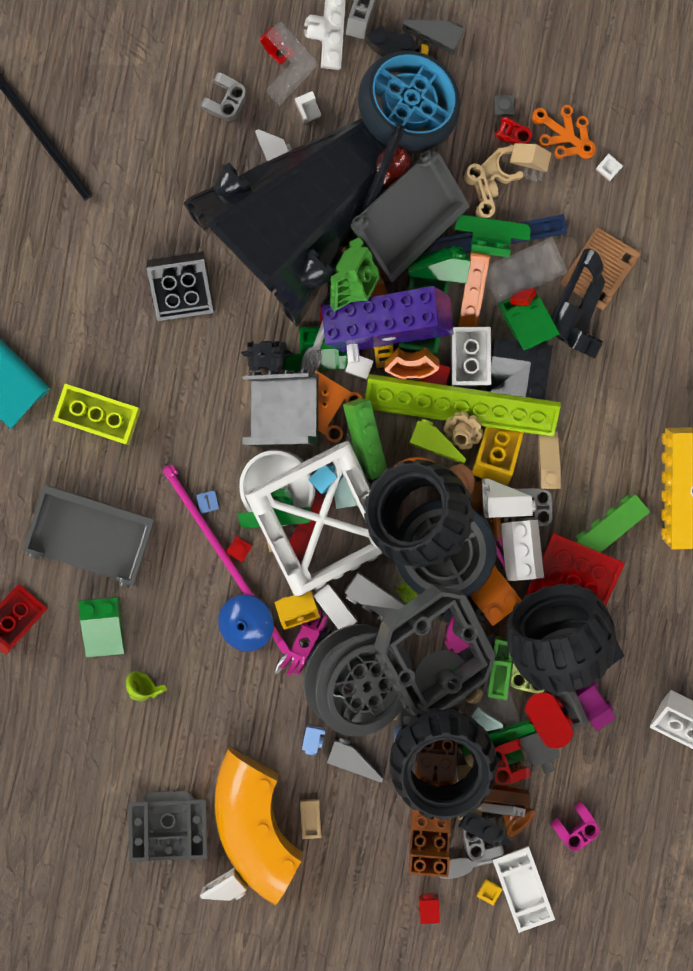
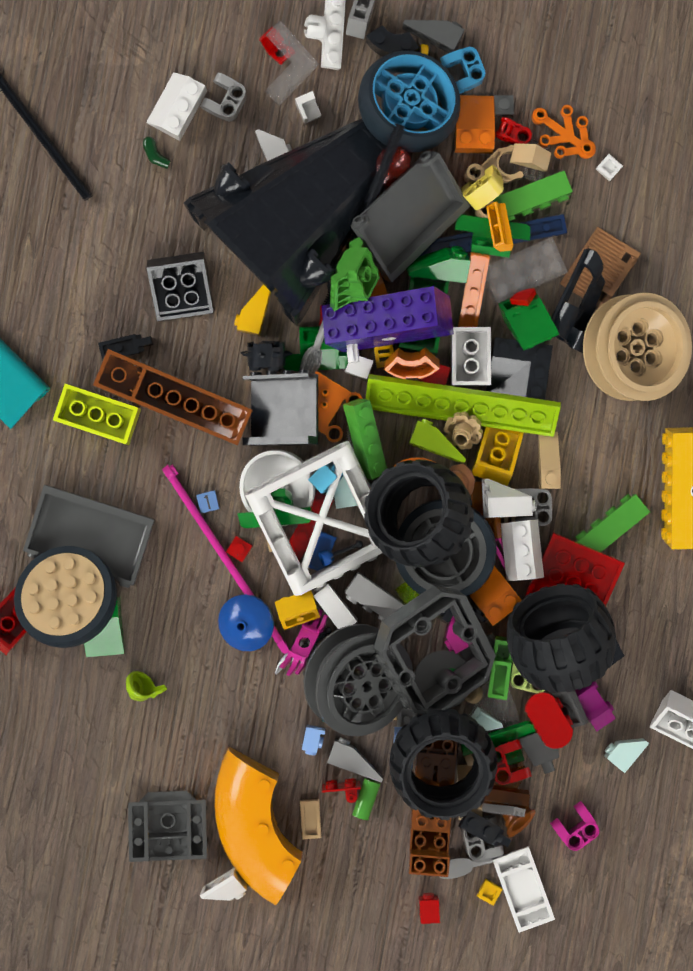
none -> tan wheel [14,546,117,648]
none -> dark orange slope [93,349,252,445]
none -> black hinge [98,334,154,361]
none -> dark green arm [143,136,171,169]
none -> white slope [146,72,207,141]
none -> yellow slope [234,284,271,336]
none -> blue tile [309,531,337,571]
none -> hinge [318,541,363,567]
none -> red hinge [322,778,361,803]
none -> bright green piece [352,778,381,820]
none -> dark azure piece [440,47,485,94]
none -> orange slope [454,95,495,154]
none -> light yellow piece [461,165,504,210]
none -> light orange piece [486,201,513,252]
none -> bright green brick [493,171,573,222]
none -> tan wheel [583,293,692,401]
none -> light aqua slope [604,738,649,773]

